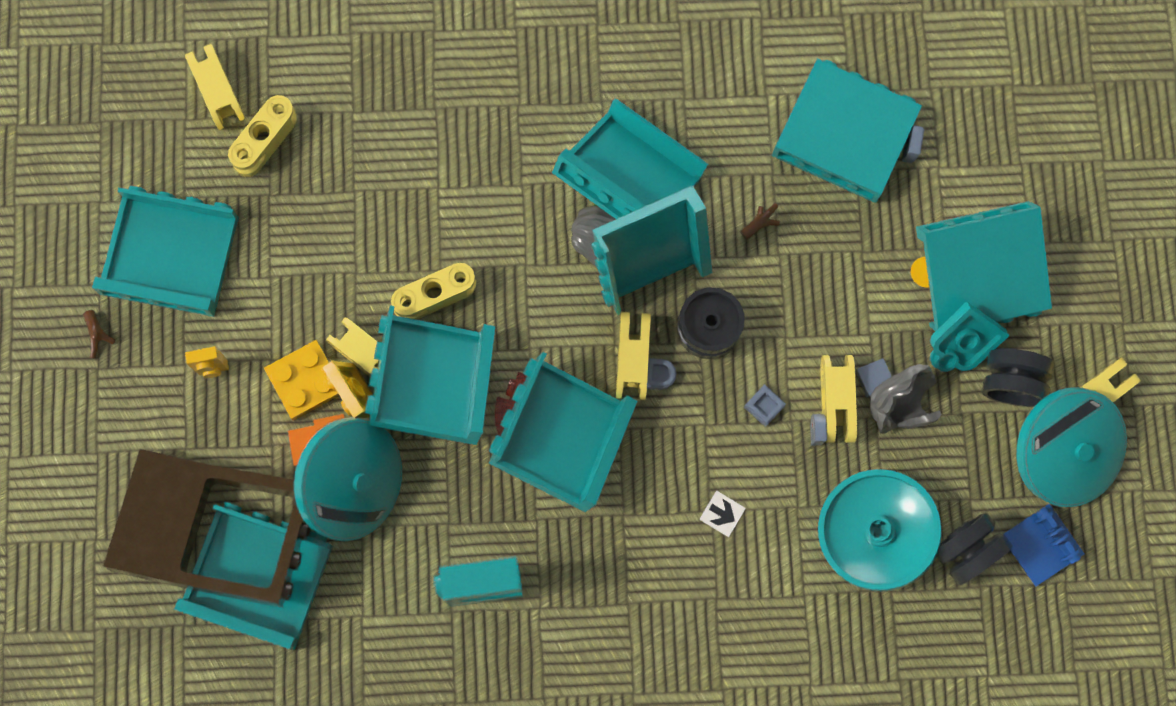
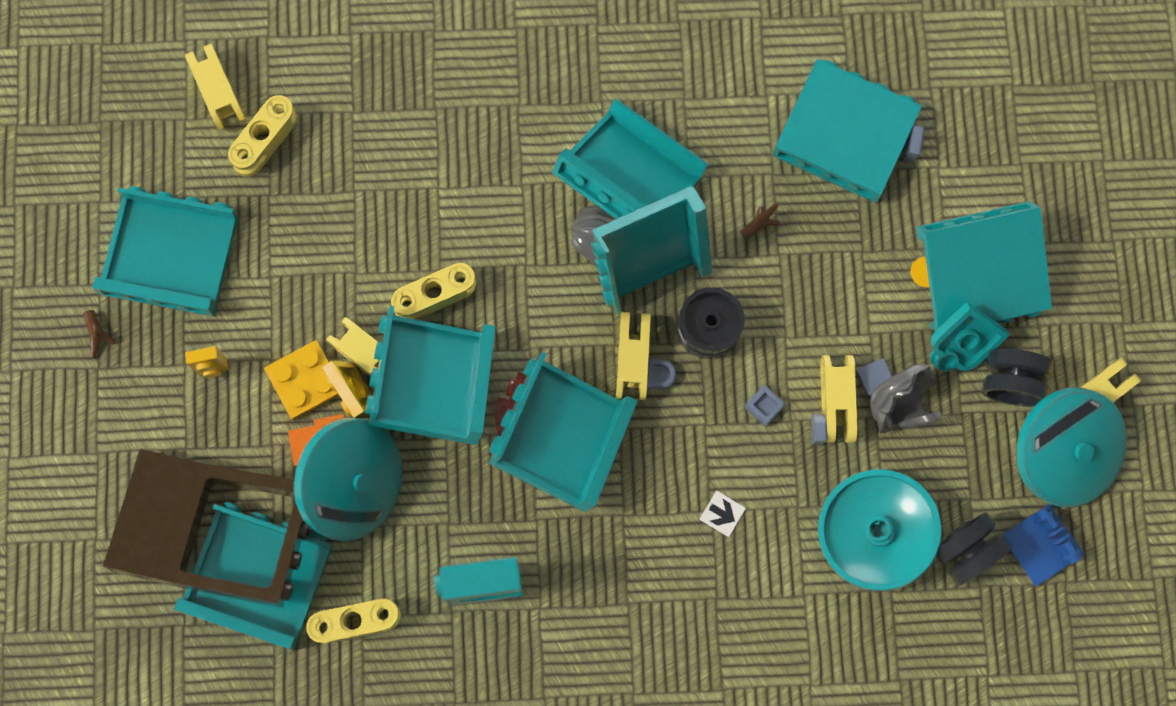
none -> light yellow piece [306,599,401,644]

